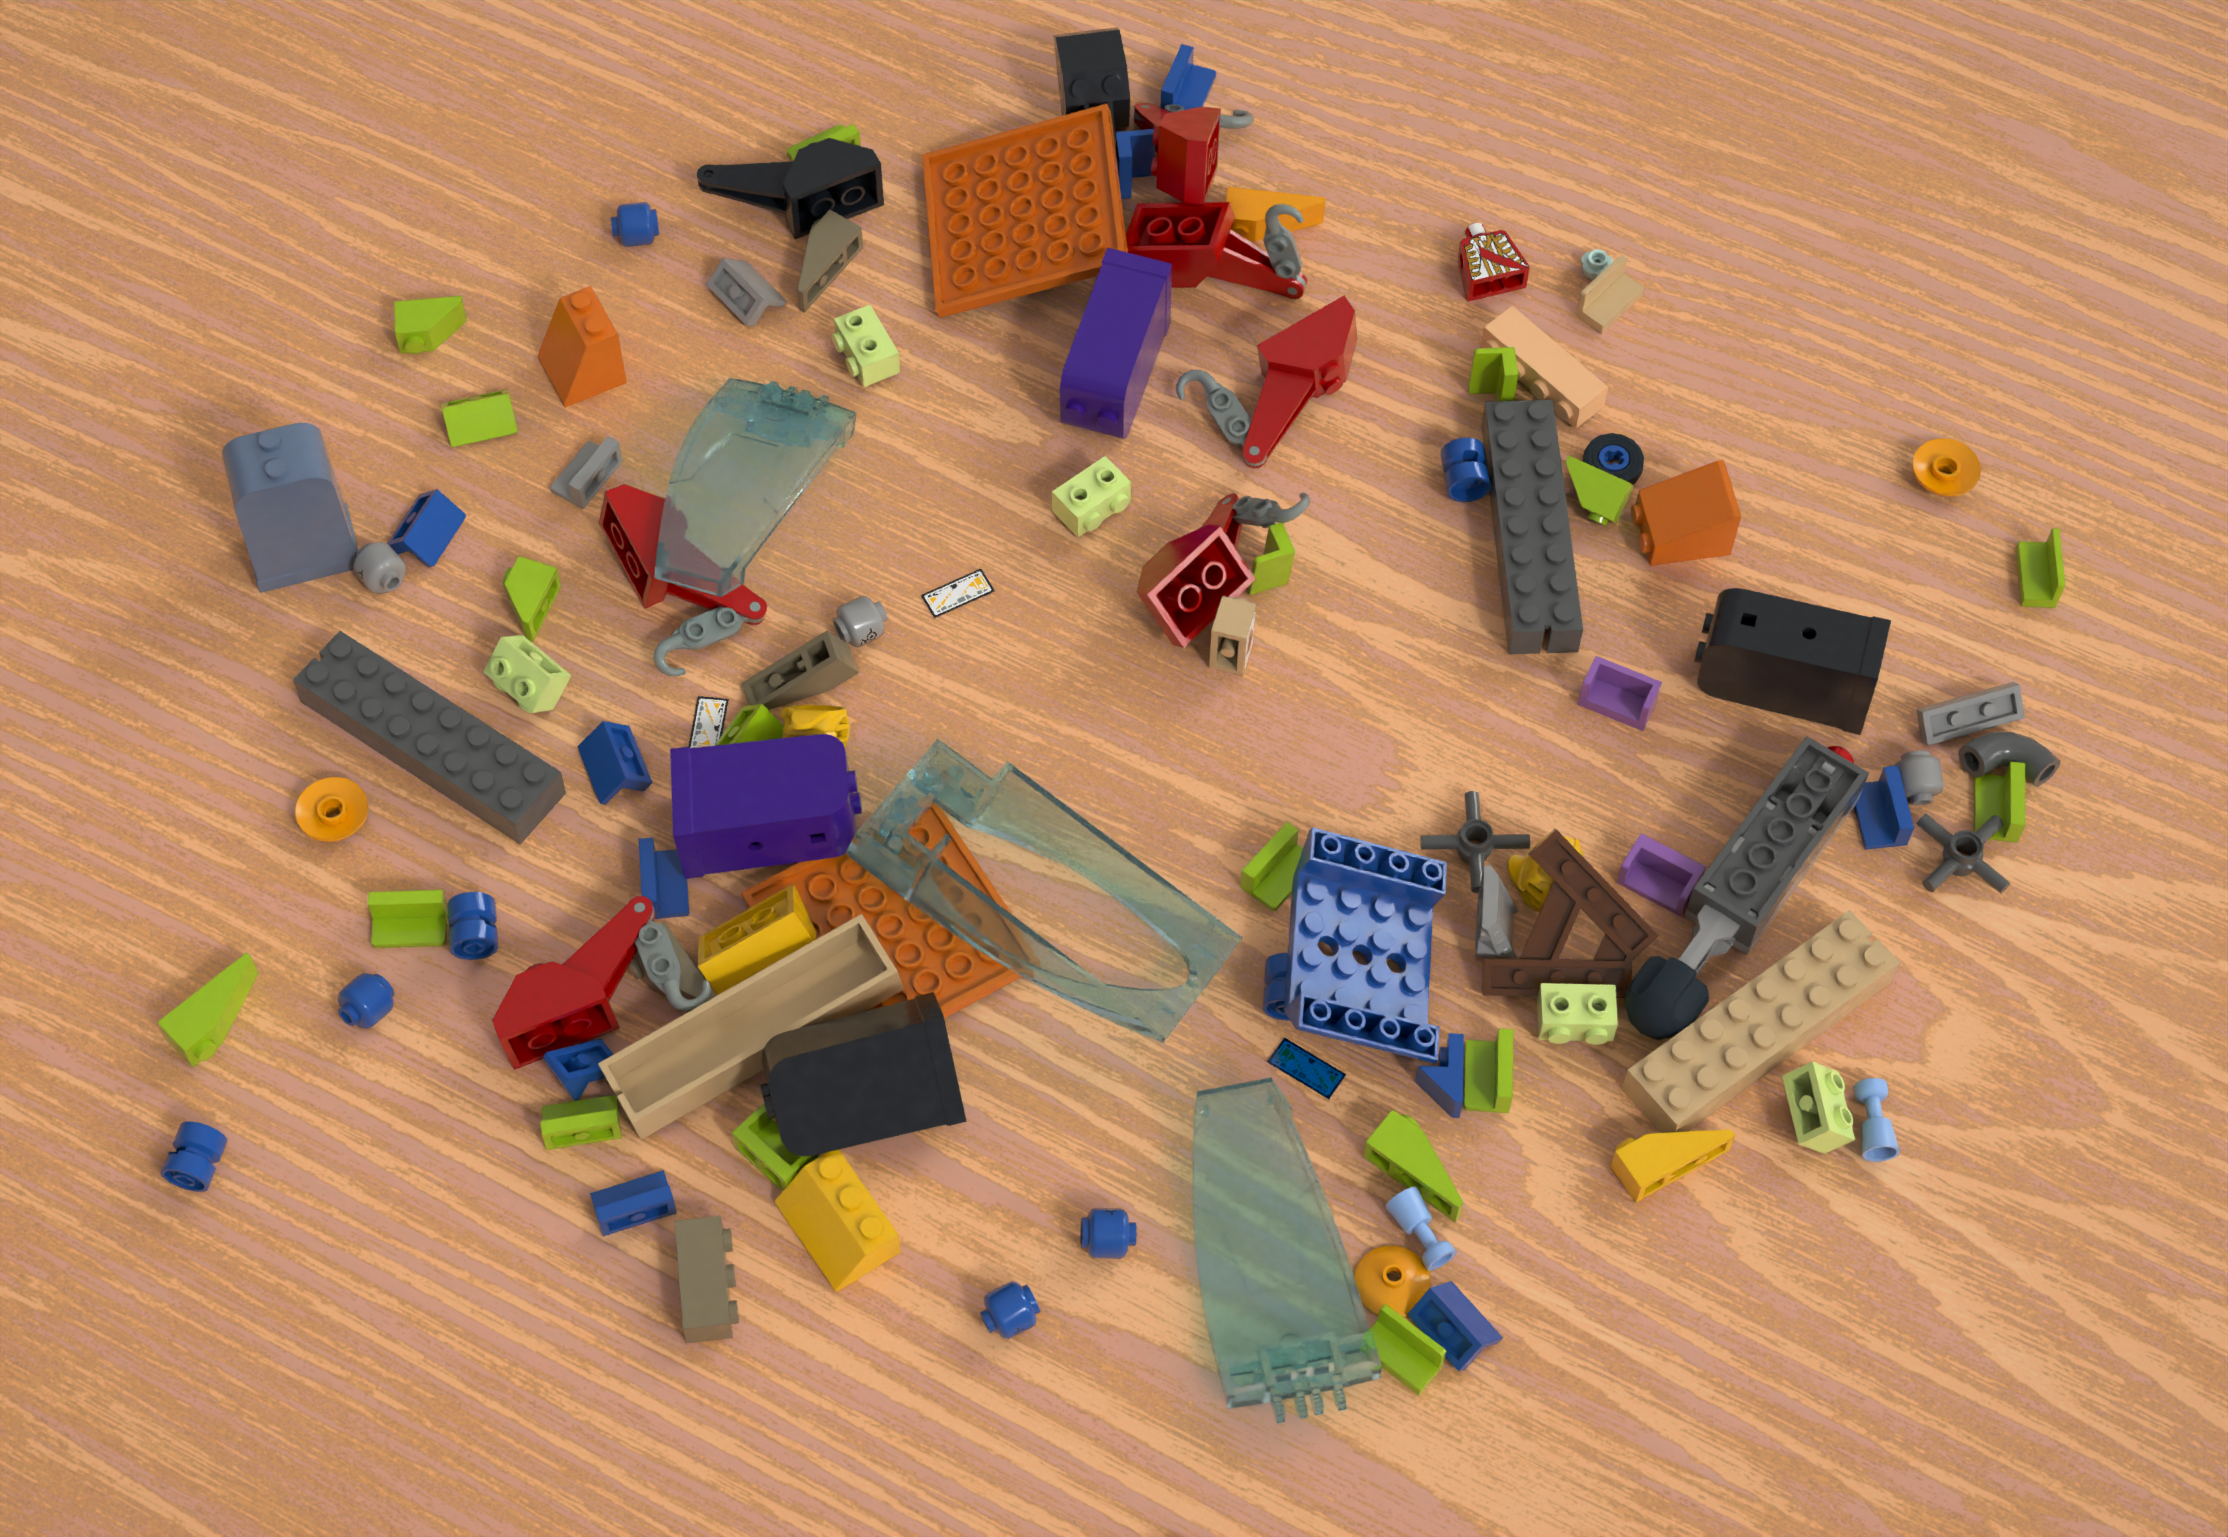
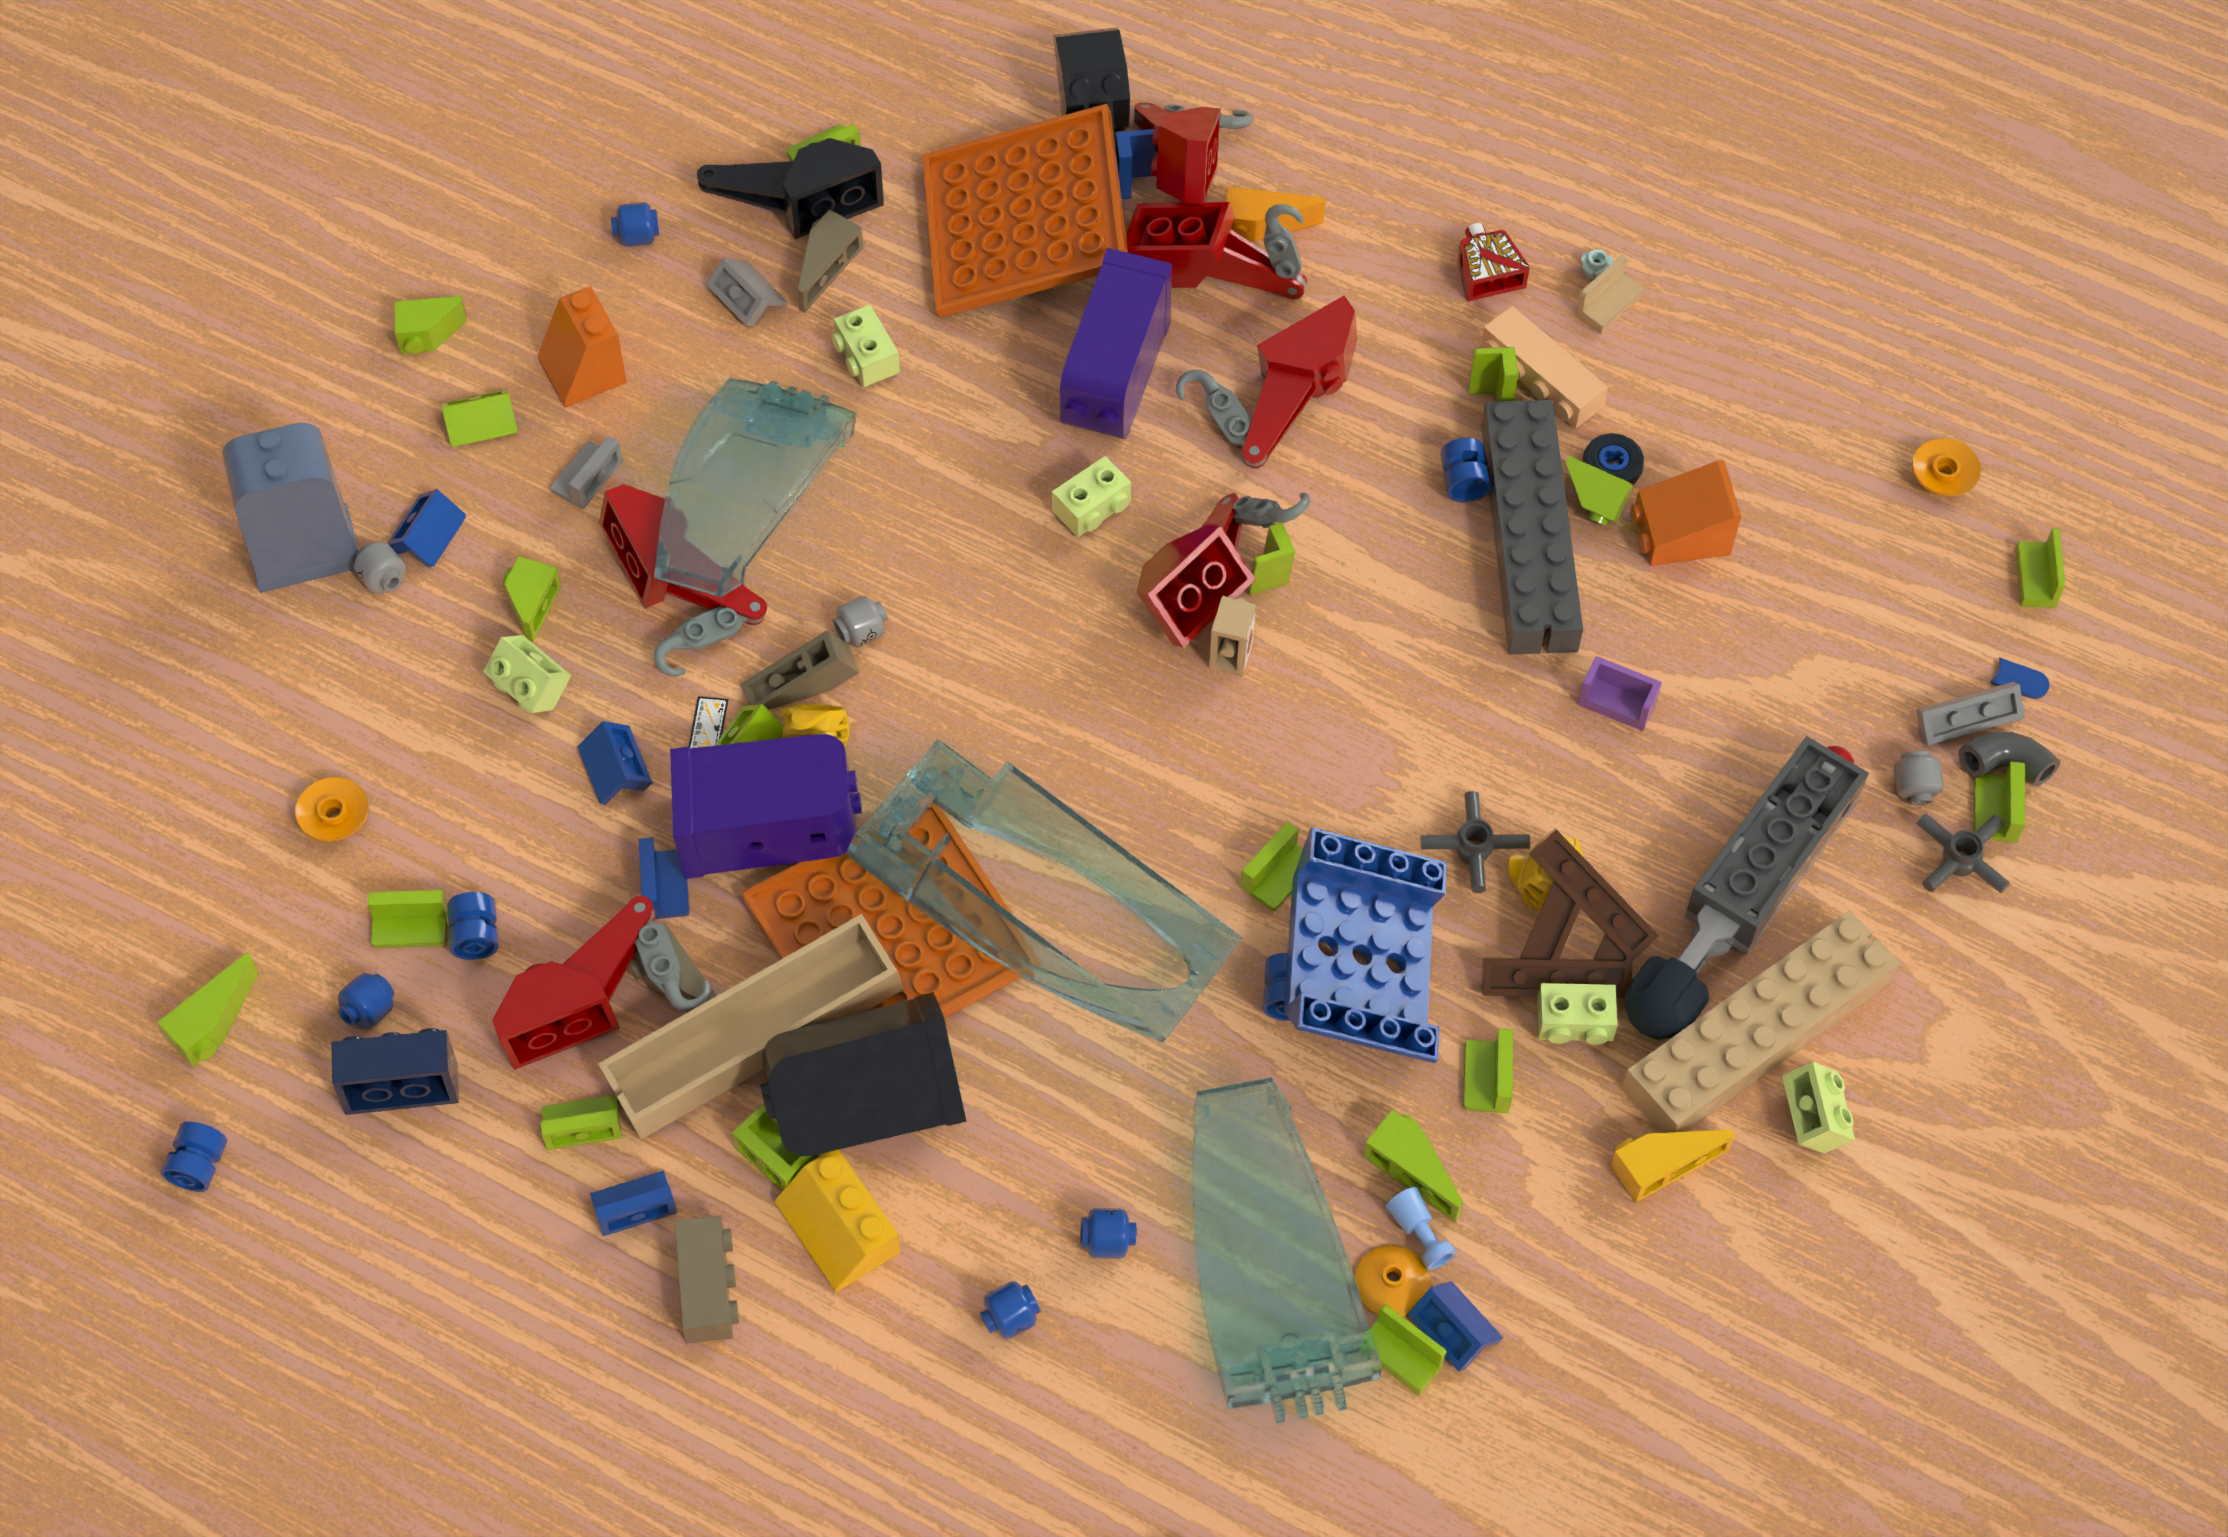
dark grey piece [293,631,566,845] -> none
blue slope [543,1039,614,1101] -> none
yellow slope [698,883,817,995] -> none
sticker [921,569,995,618] -> none
blue panel [1160,44,1216,110] -> none
clear blue sticker [1267,1038,1346,1099] -> none
blue slope [1415,1033,1464,1118] -> none
light grey slope [1475,865,1519,958] -> none
medium lavender panel [1616,833,1706,916] -> none
black piece [1694,588,1891,735] -> none
light blue piece [1853,1078,1900,1162] -> none
blue panel [1854,765,1914,850] -> none
none -> dark blue brick [331,1028,459,1115]
none -> blue piece [1991,657,2049,699]

